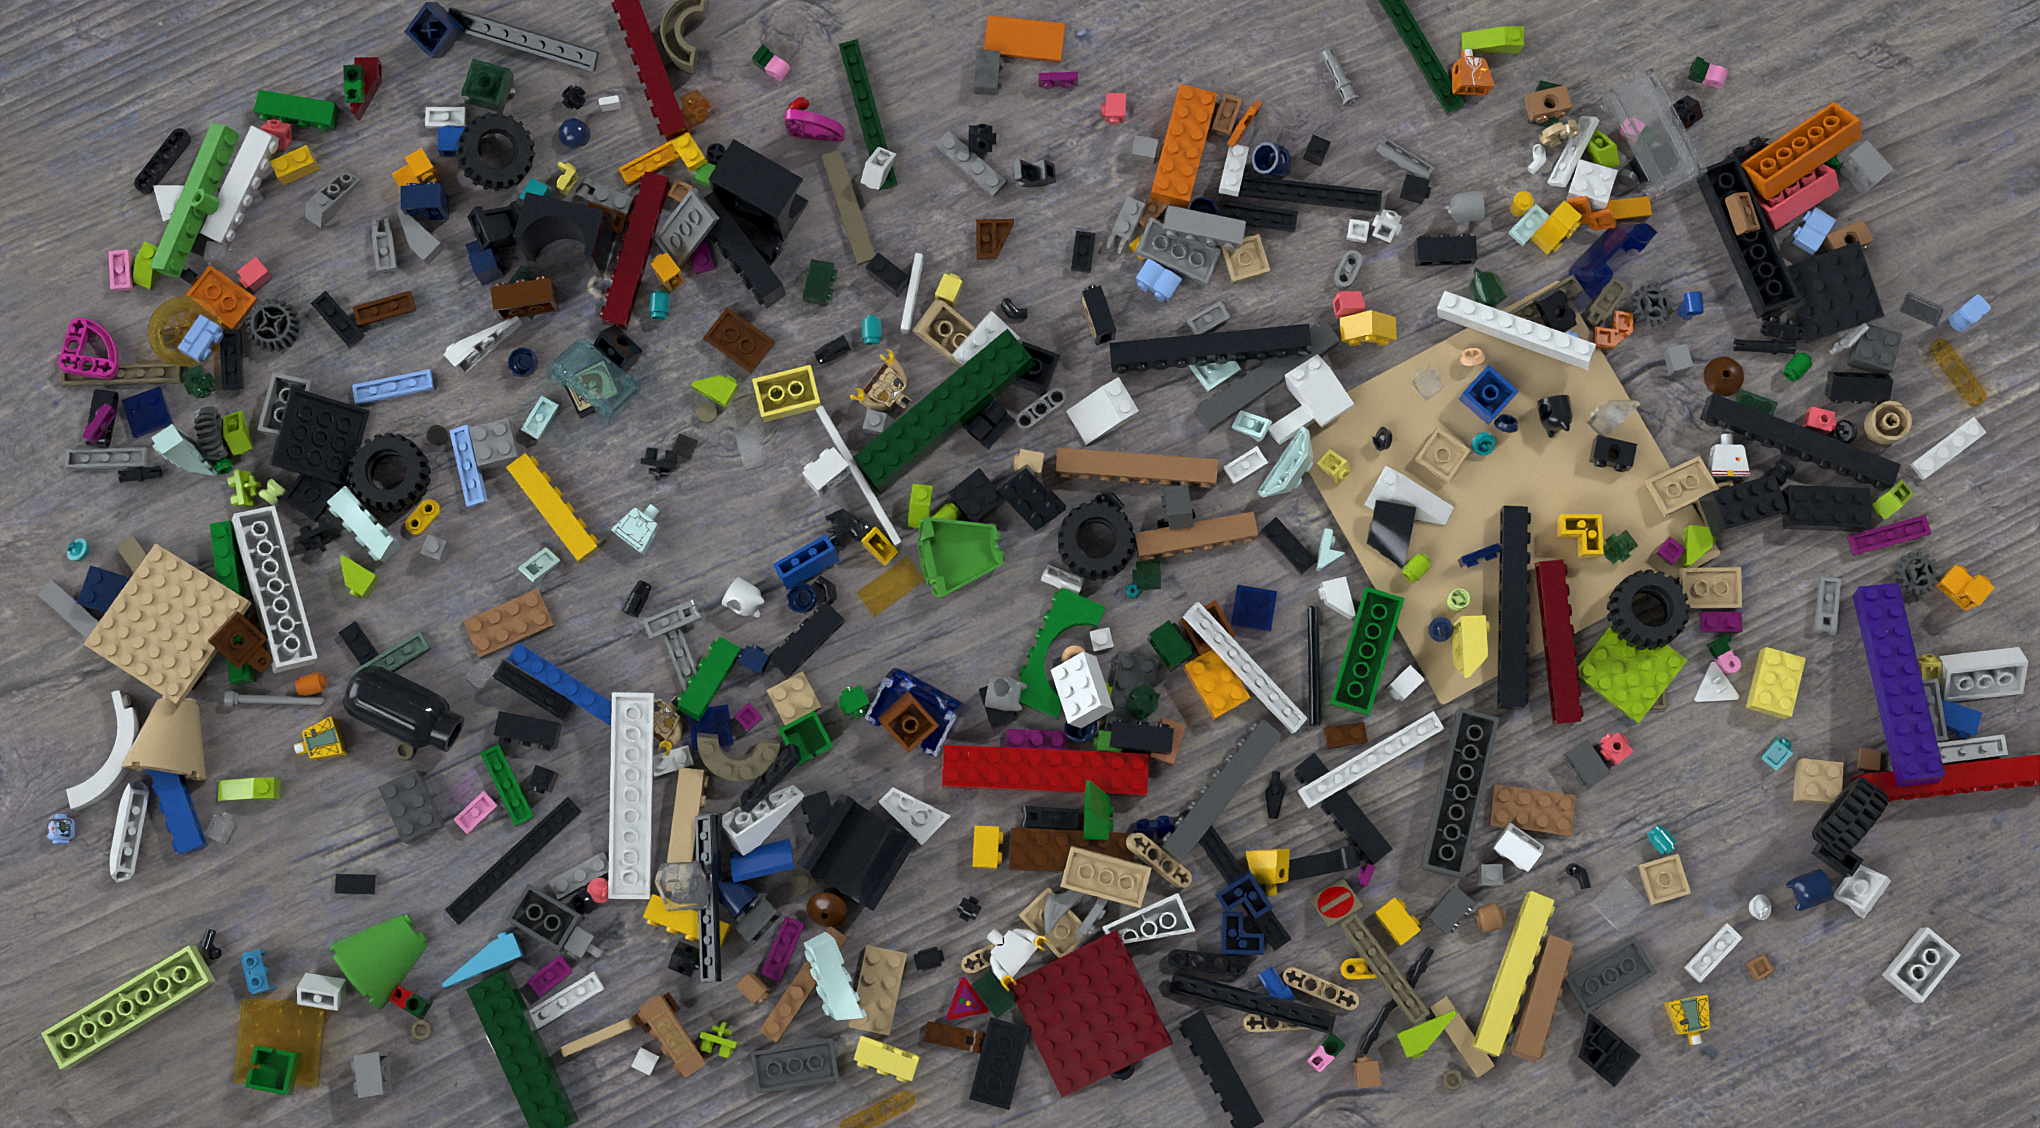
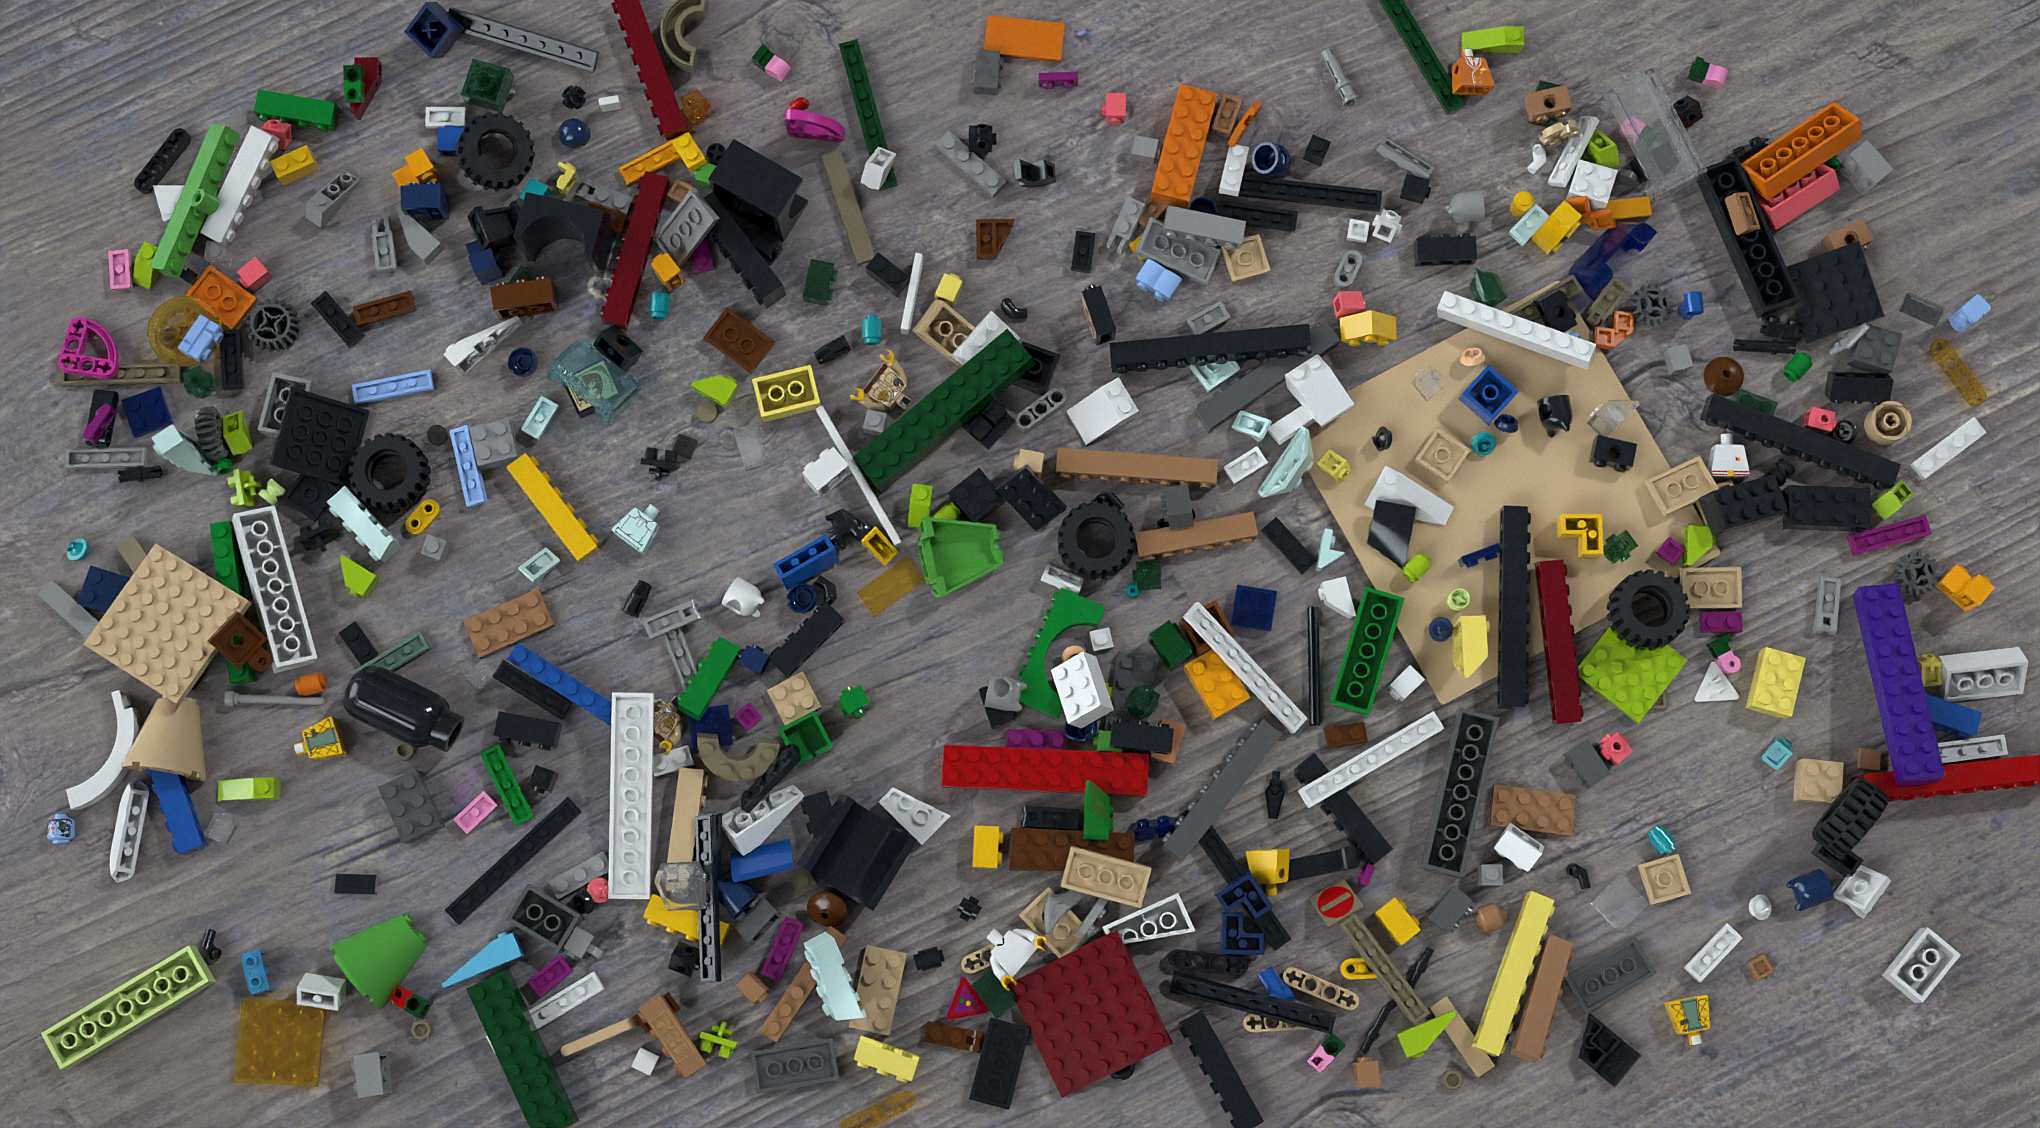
green piece [245,1045,302,1095] -> none
clear blue windscreen [865,668,964,756] -> none
dark orange brick [878,691,939,753] -> none
tan beam [1126,833,1192,888] -> none
light blue brick [1792,207,1836,255] -> none
light grey plate [1922,678,1948,741] -> none

